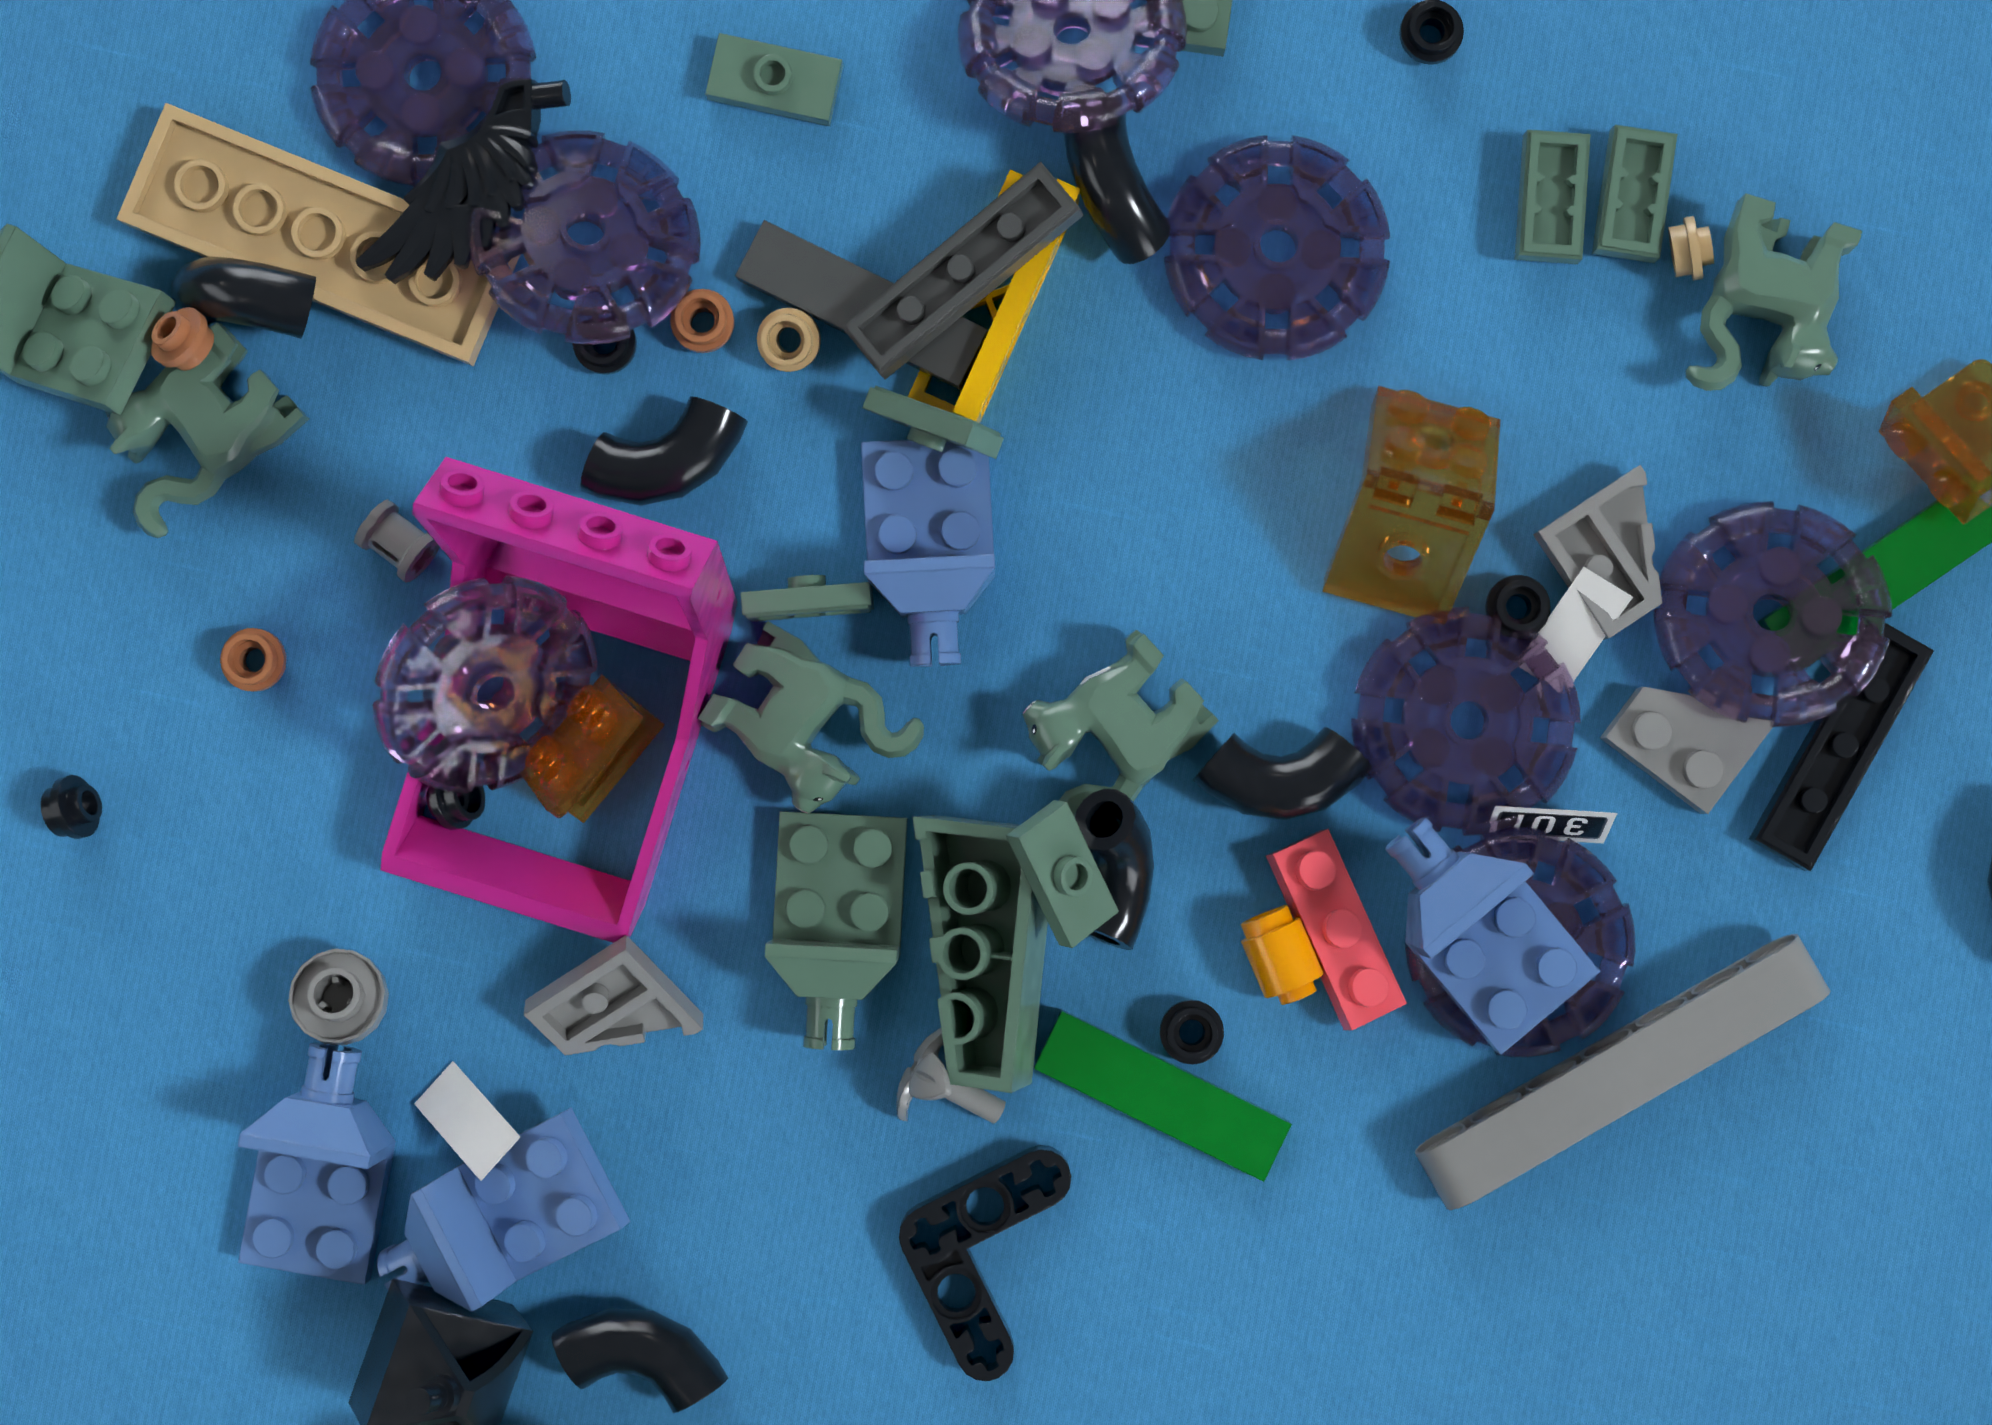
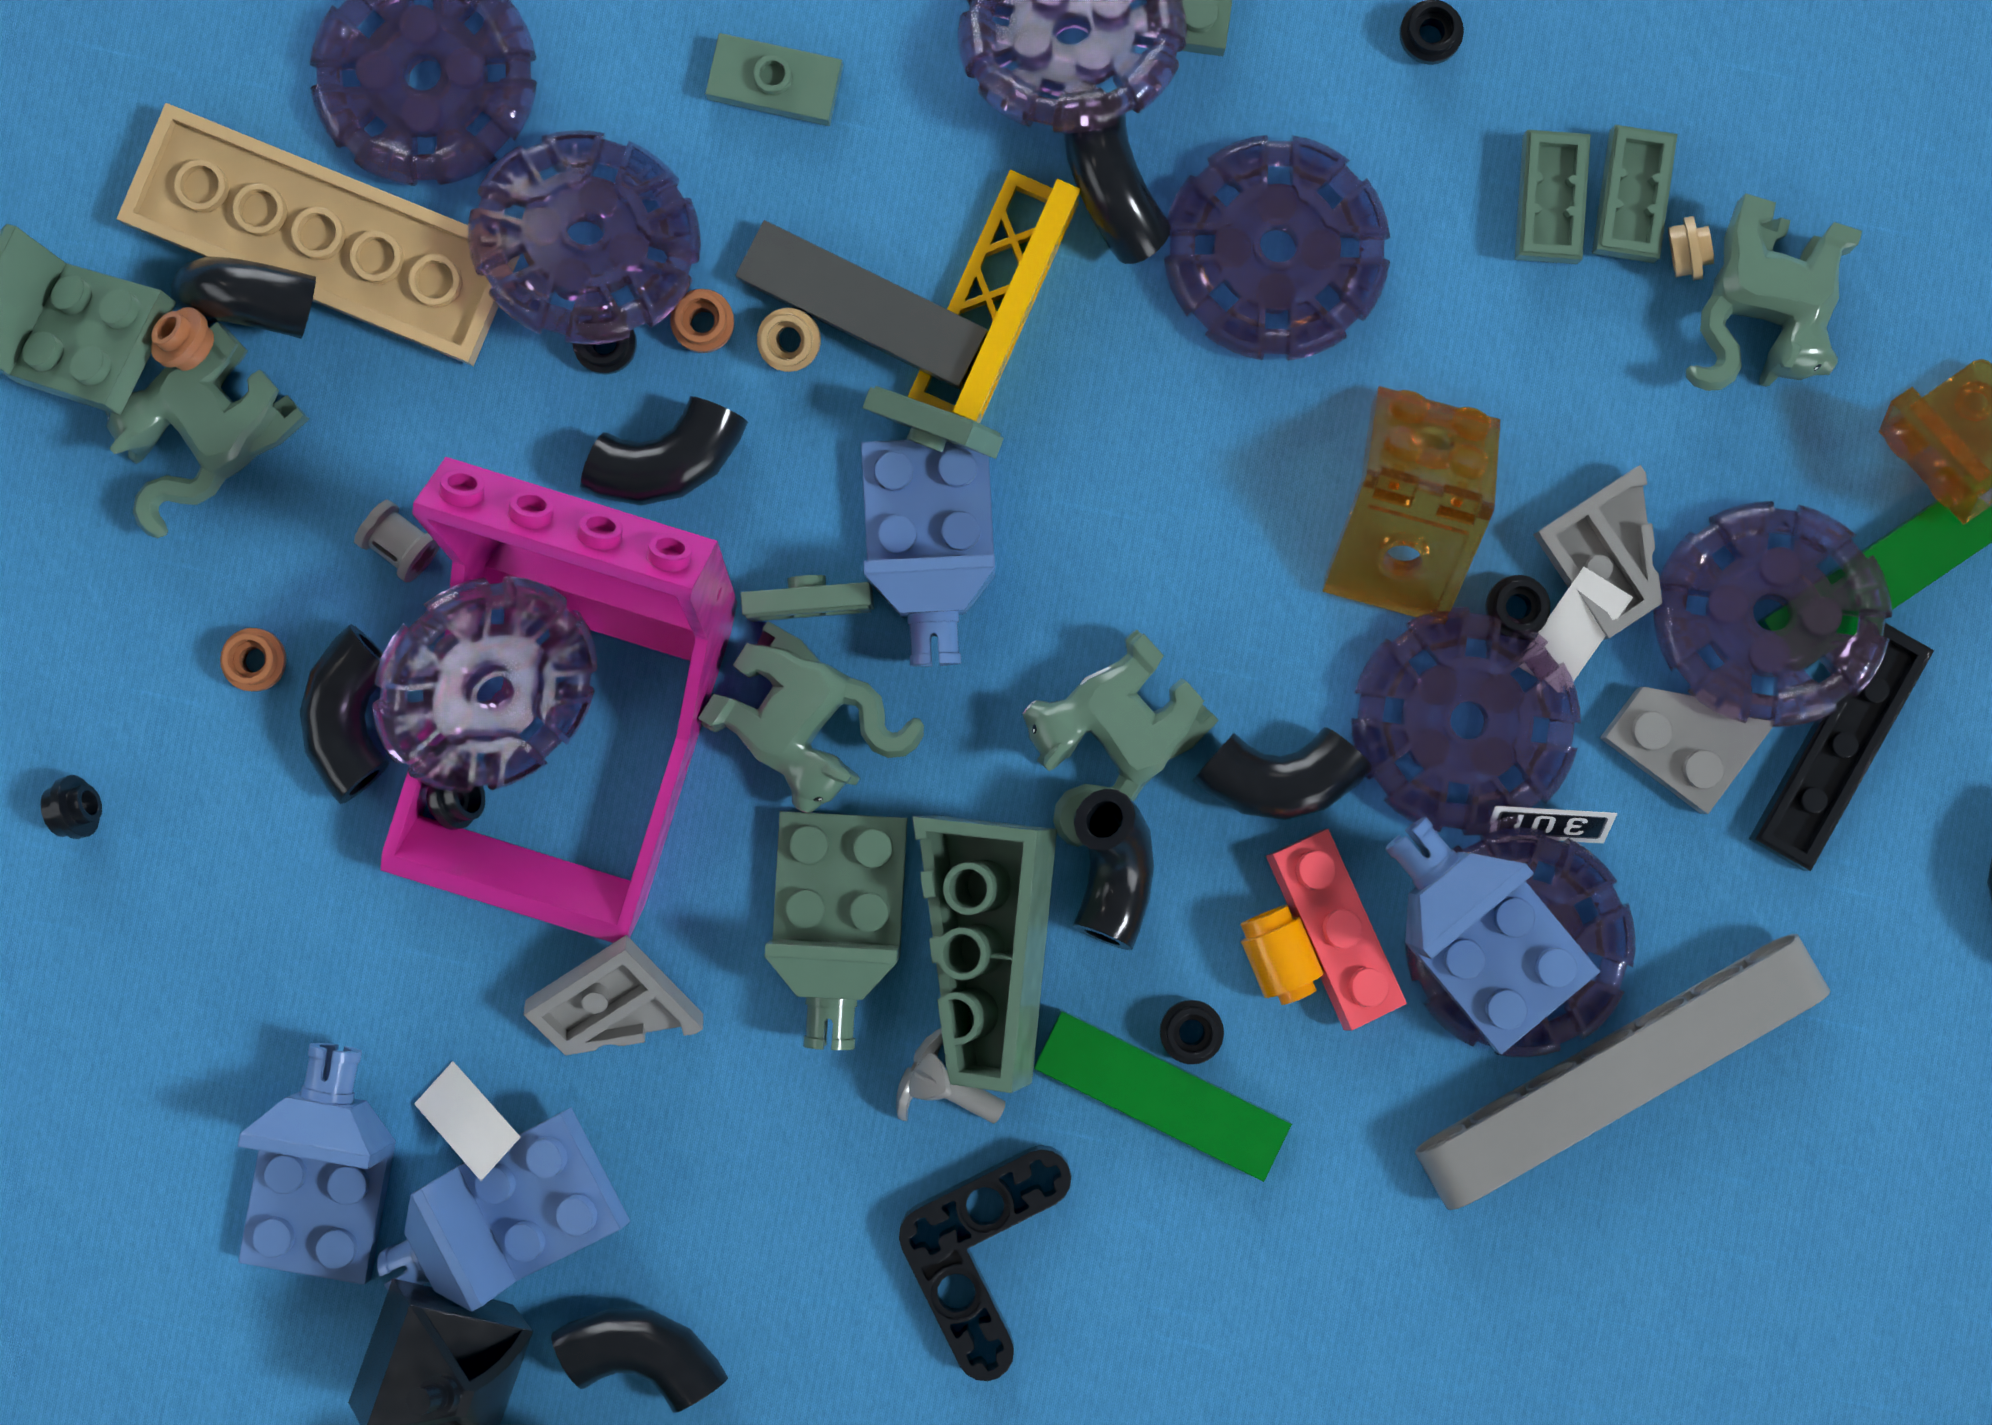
light grey plate [288,949,389,1046] -> none
black animal [356,79,571,284] -> none
clear orange bracket [520,674,665,823] -> none
dark grey tile [842,162,1084,380] -> none
sand green plate [1006,800,1119,948] -> none
none -> black cylinder [300,624,395,804]

